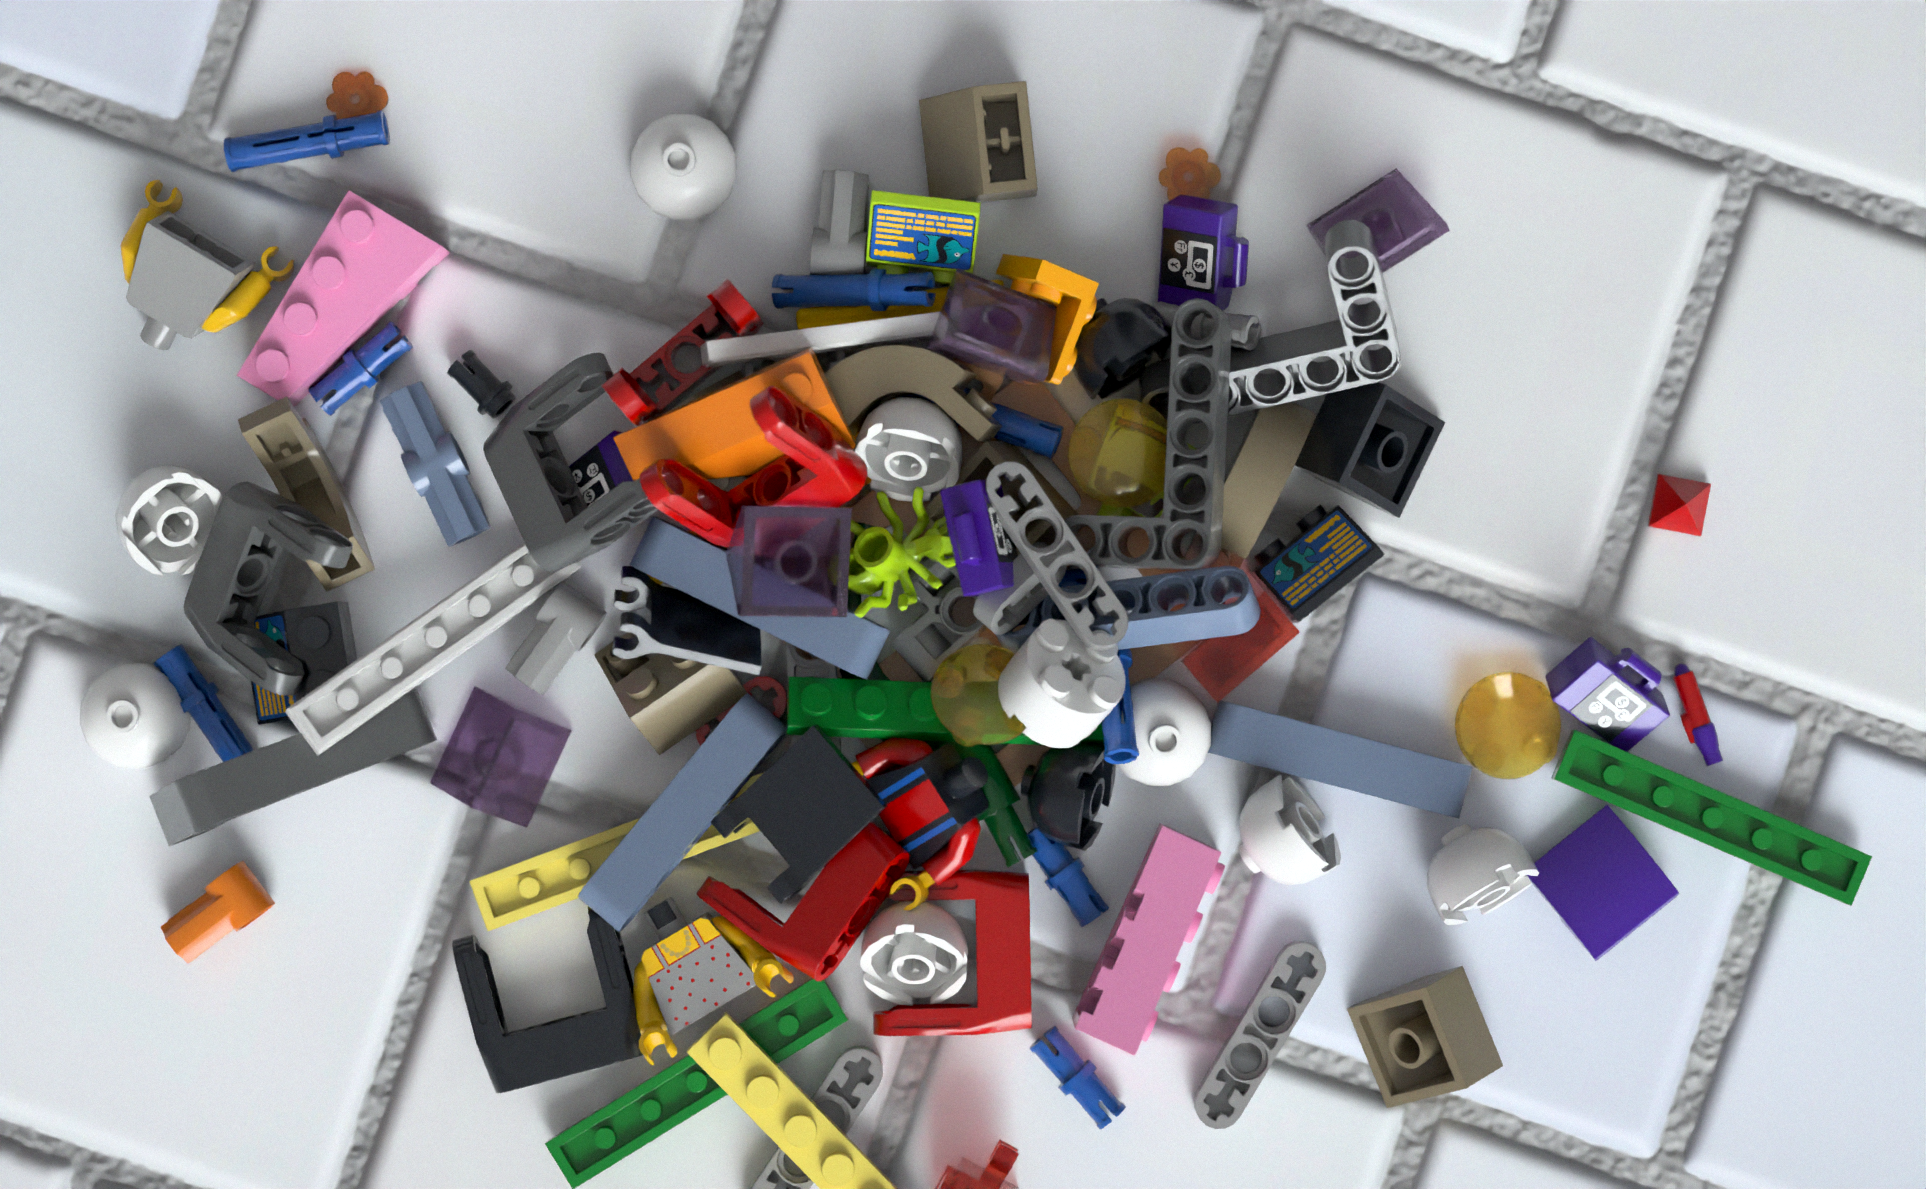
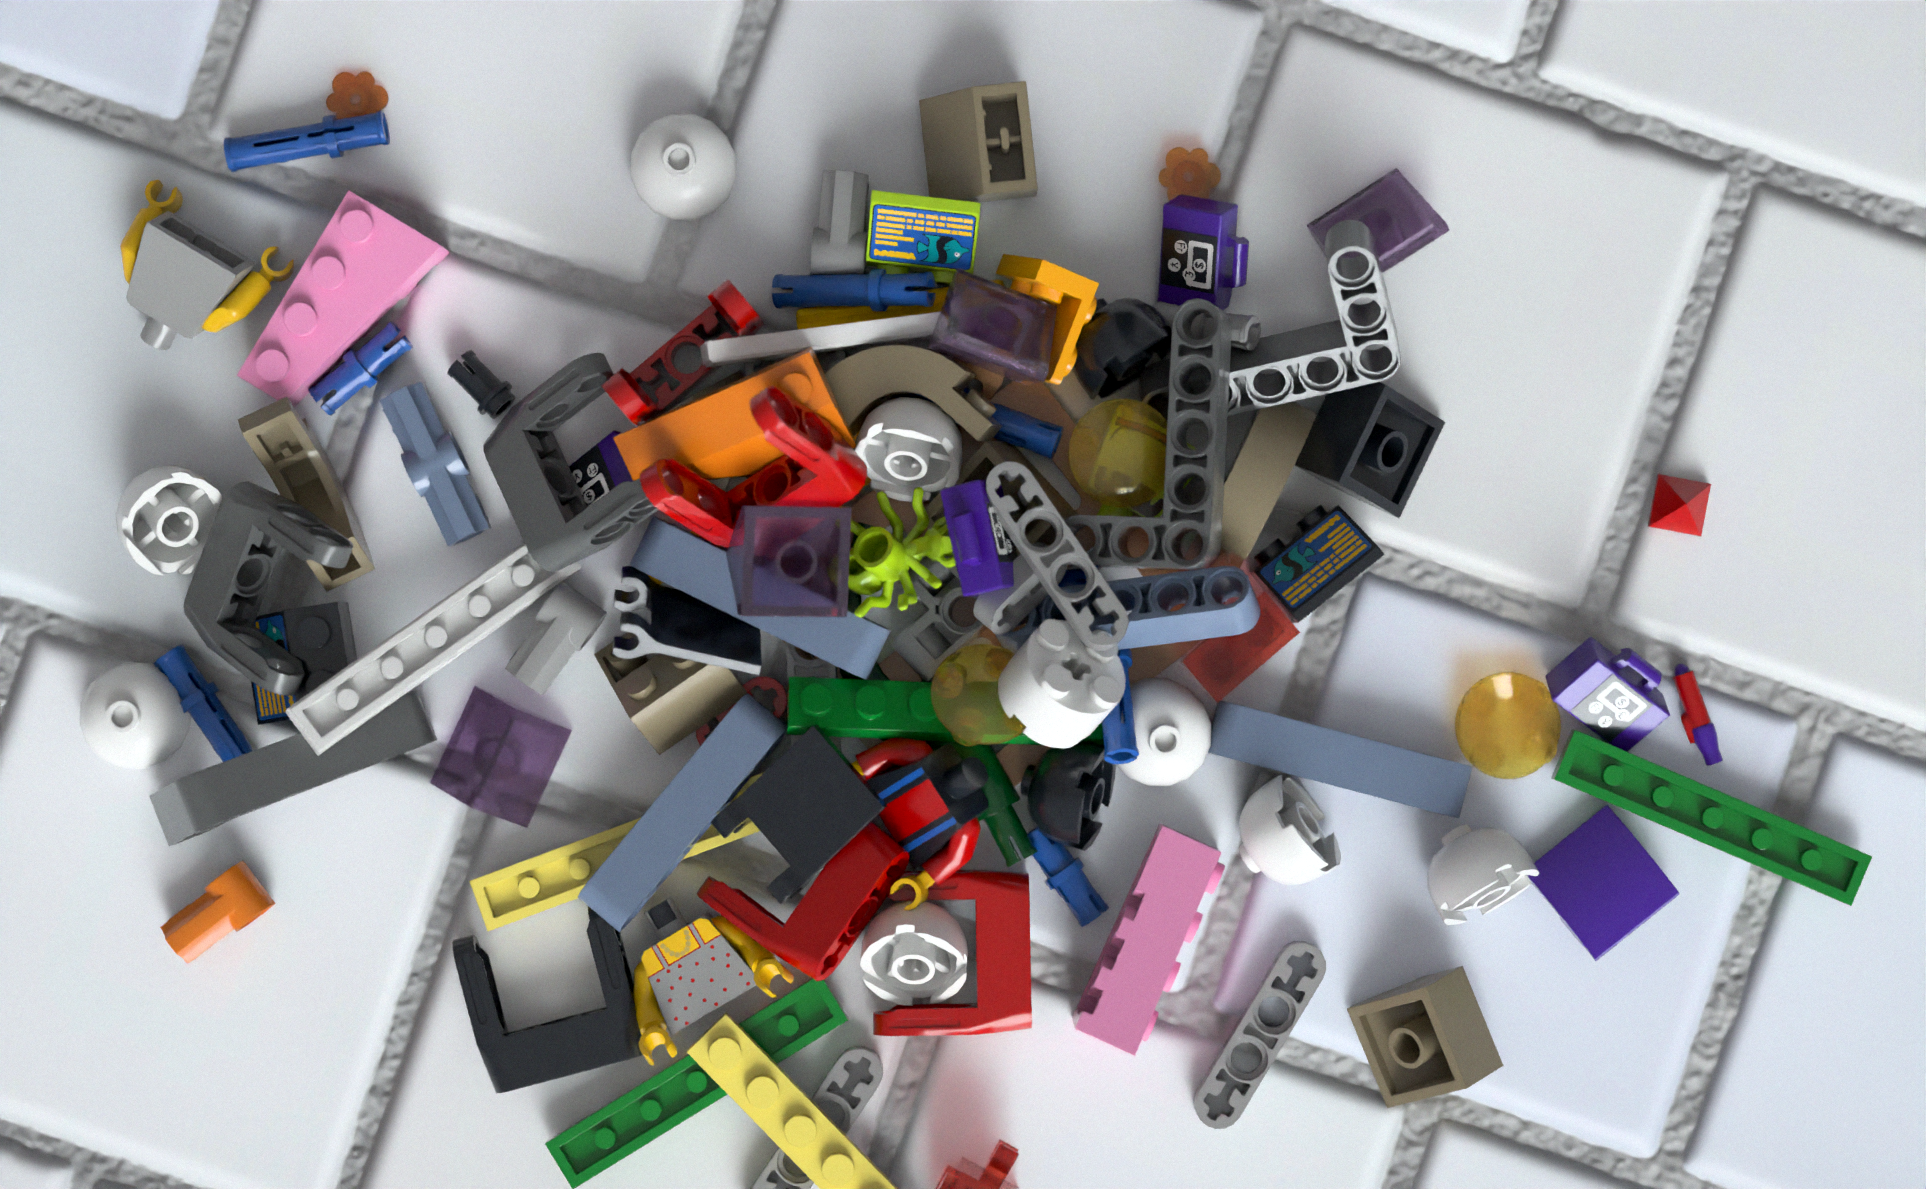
blue pin [1029,1026,1126,1129] -> none

